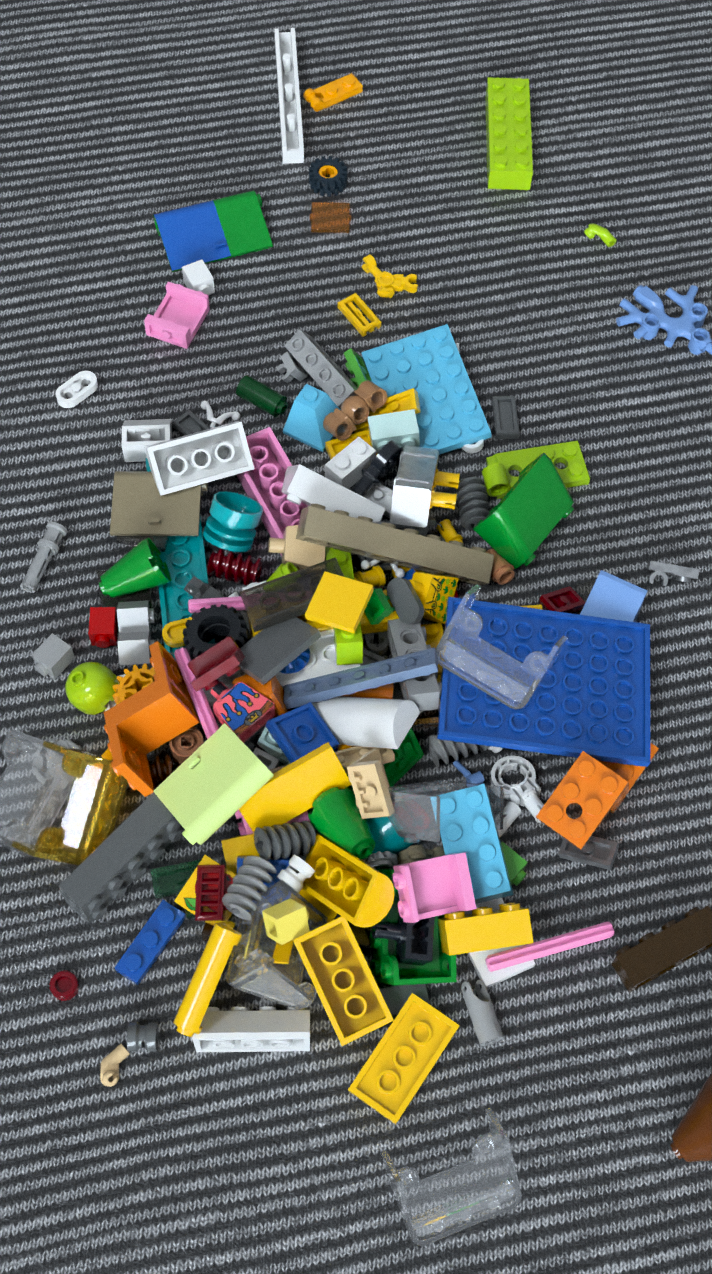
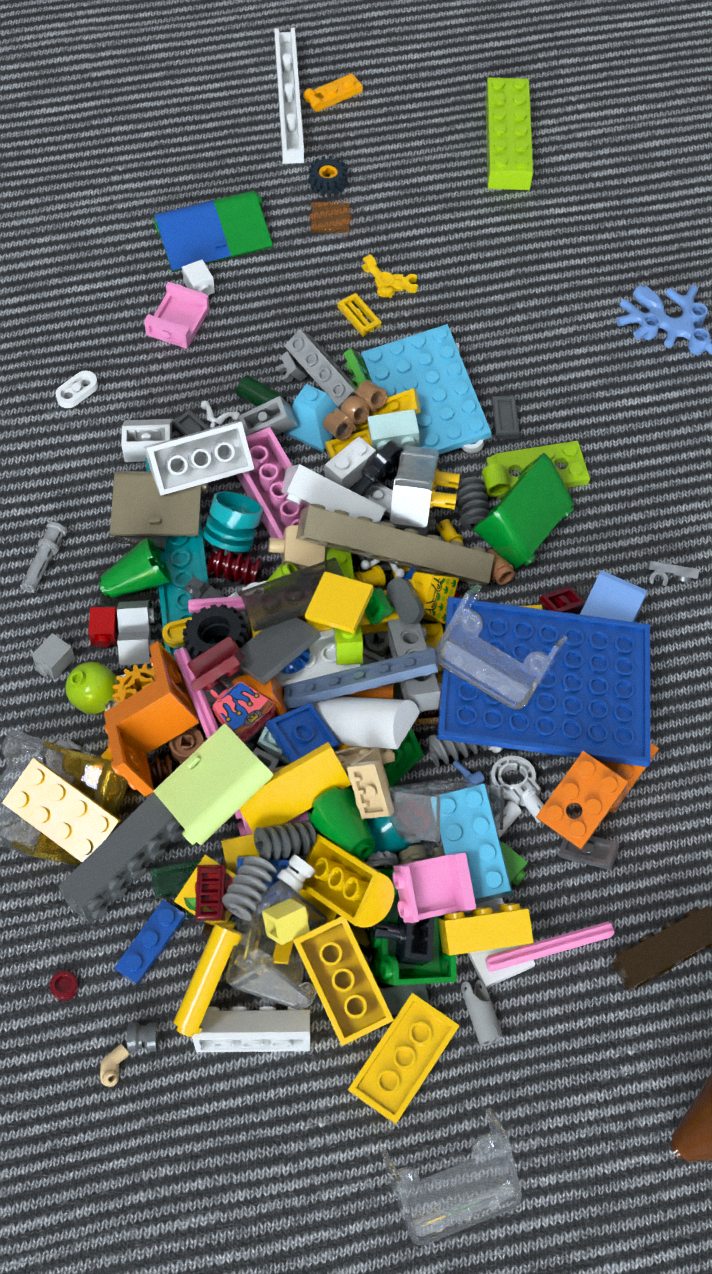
lime arm [584,223,616,247] -> none
none -> plate [2,758,121,862]
none -> light grey brick [238,396,297,436]

